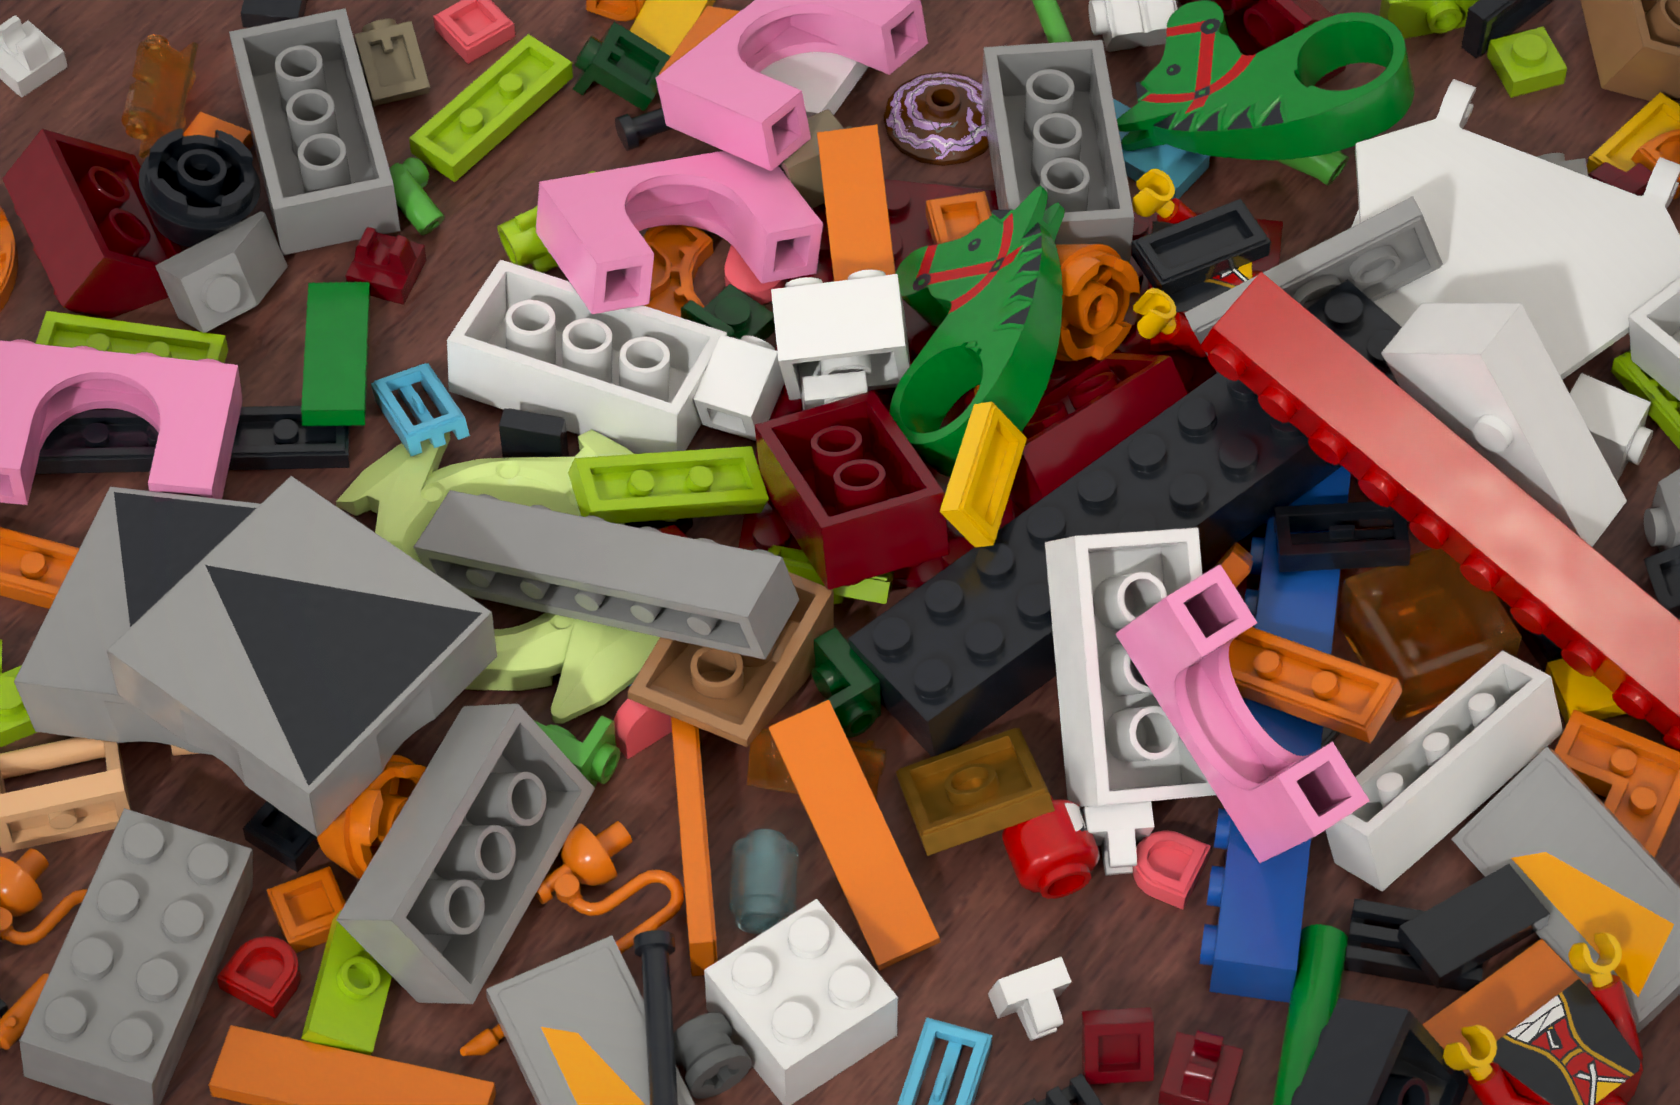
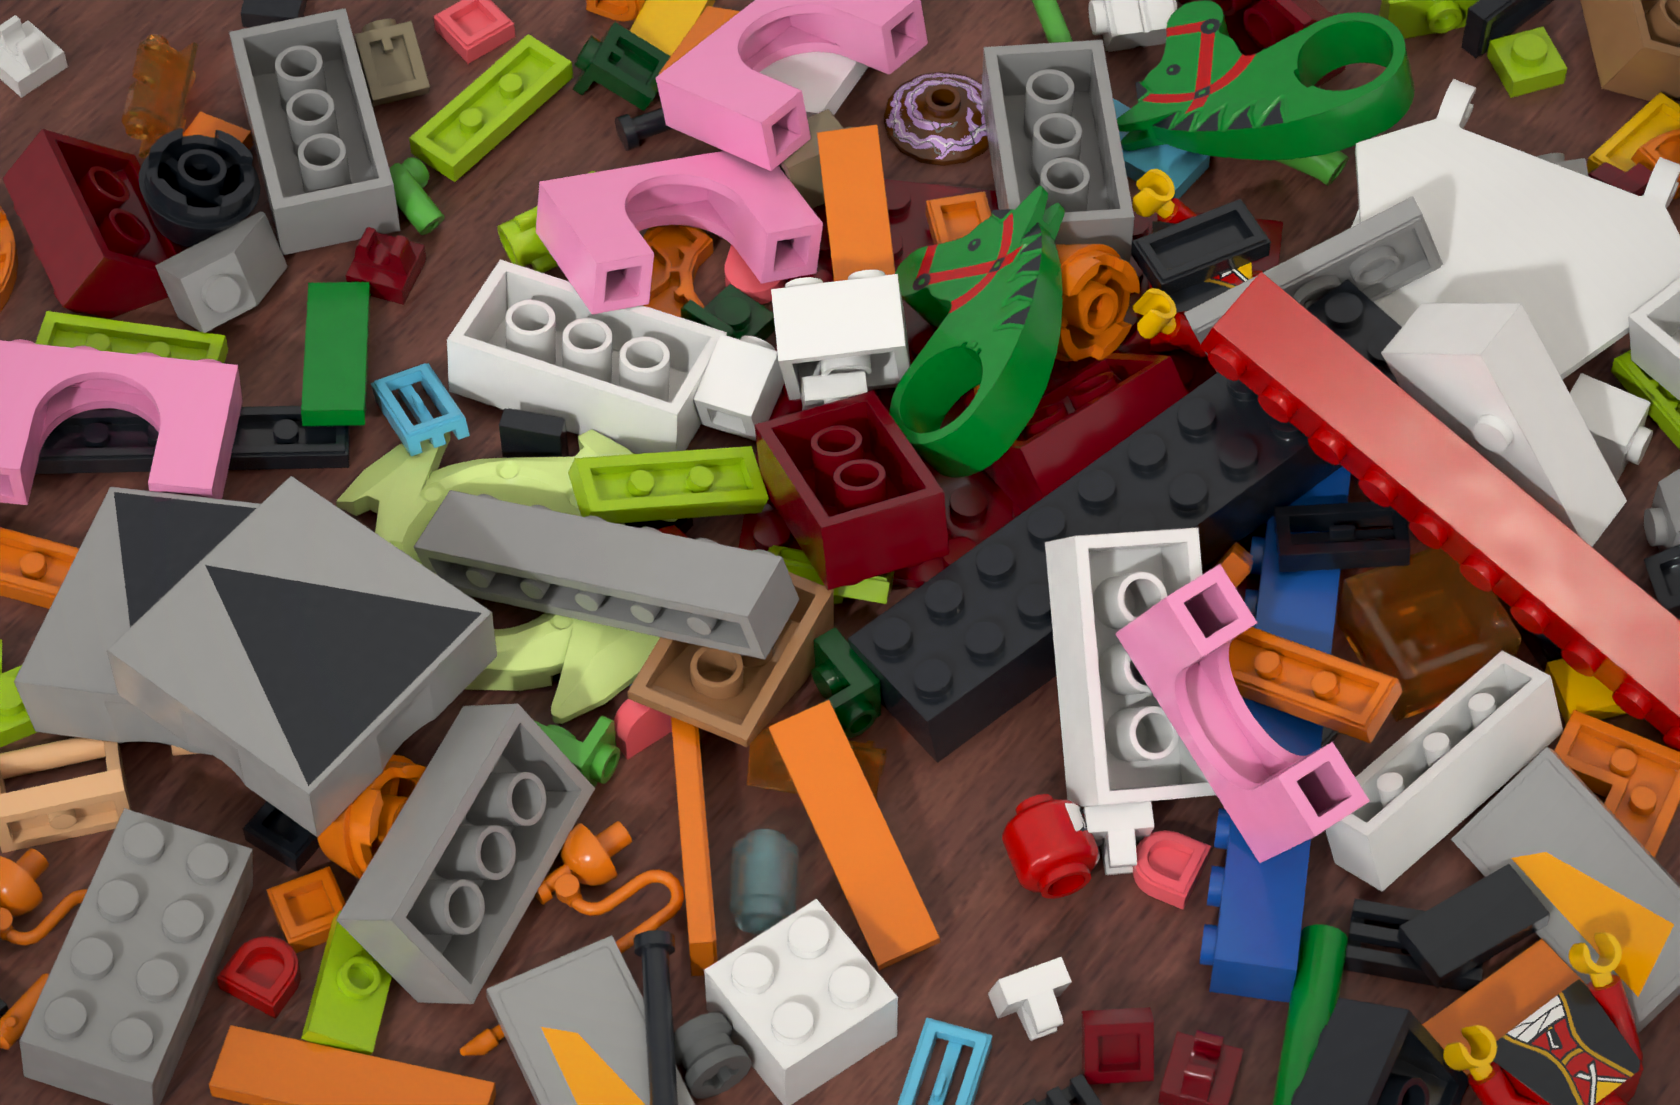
pearl gold tile [895,728,1055,856] -> none
yellow tile [940,402,1027,548] -> none

